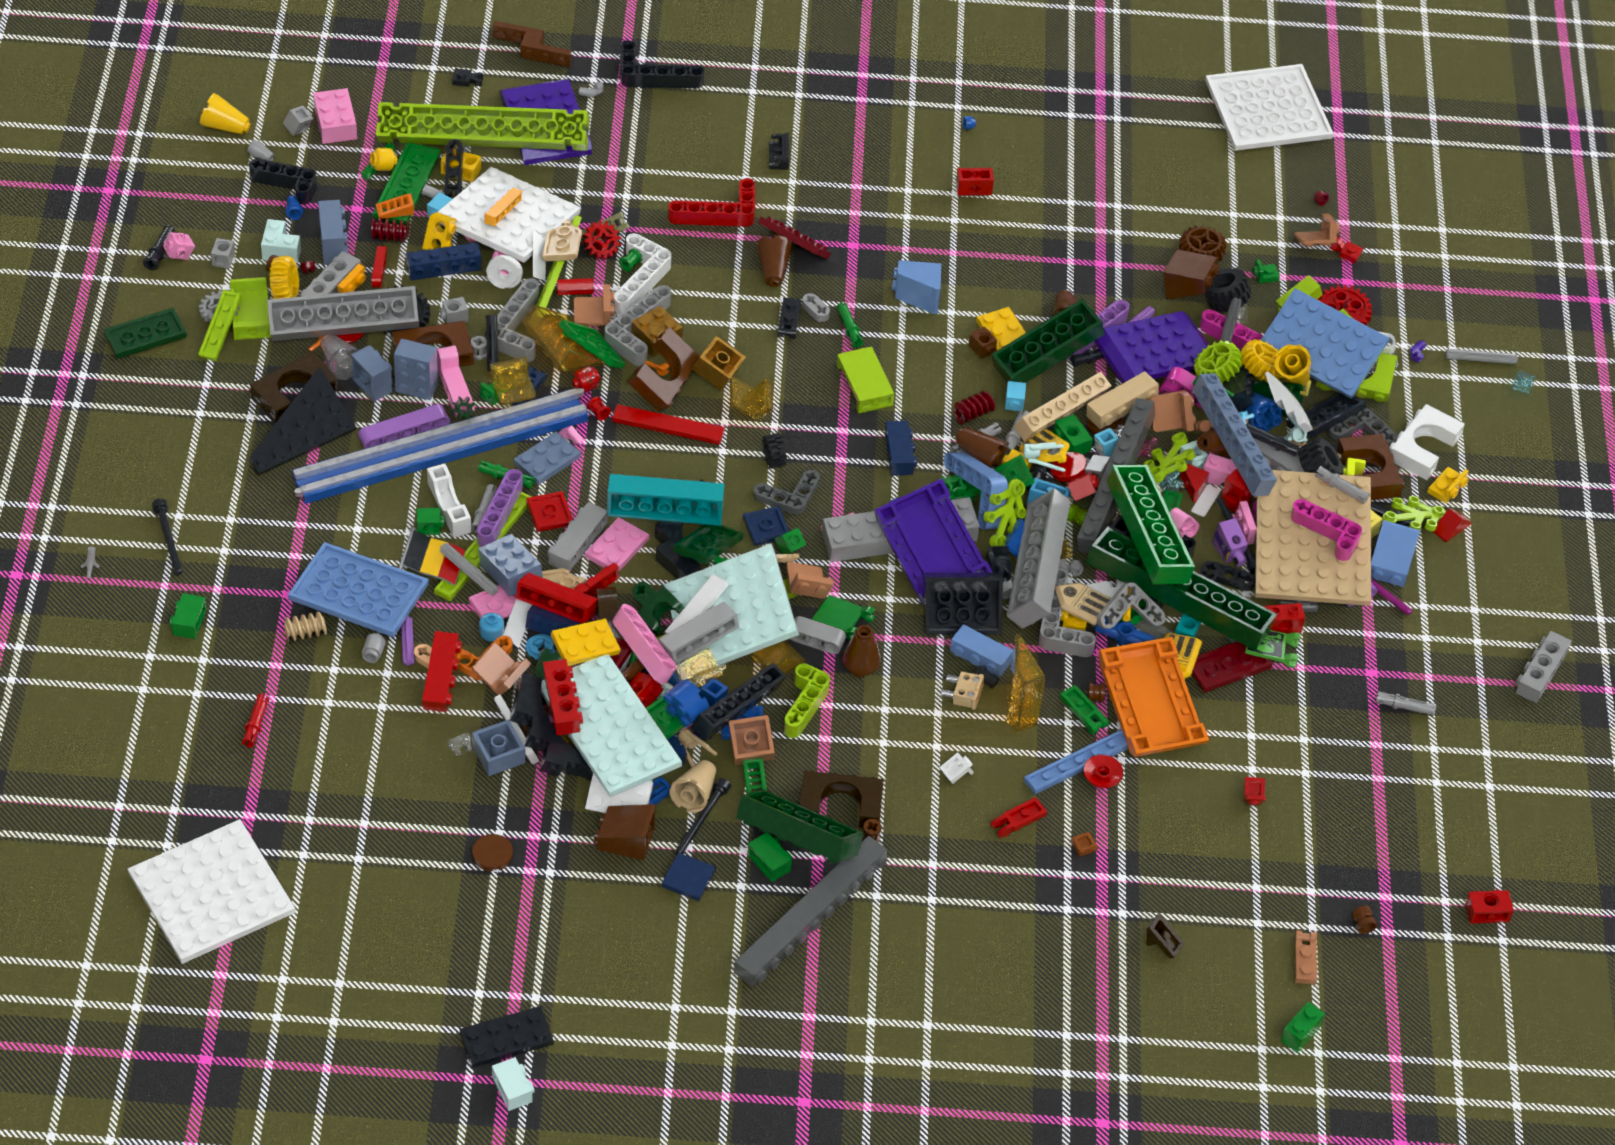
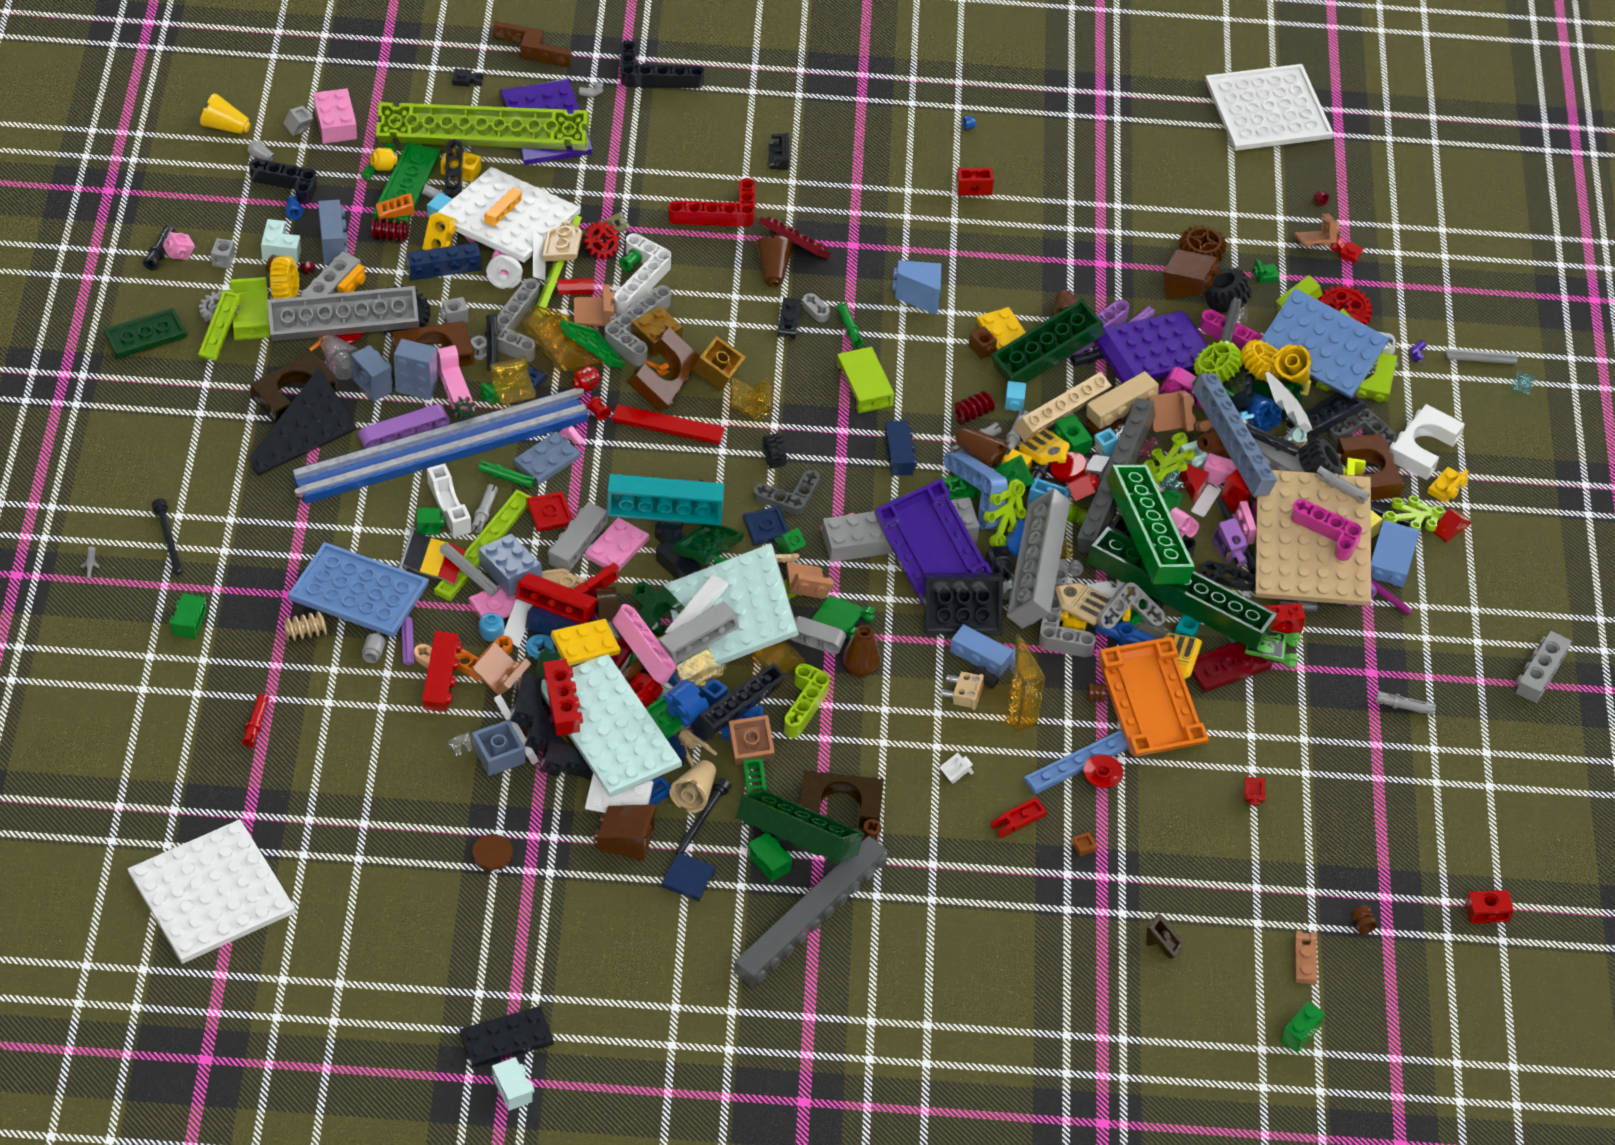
red beam [371,246,387,288] -> none
medium lavender beam [477,469,523,547] -> none
light aqua plant [1023,442,1065,472] -> none
green plate [1059,685,1109,735] -> none

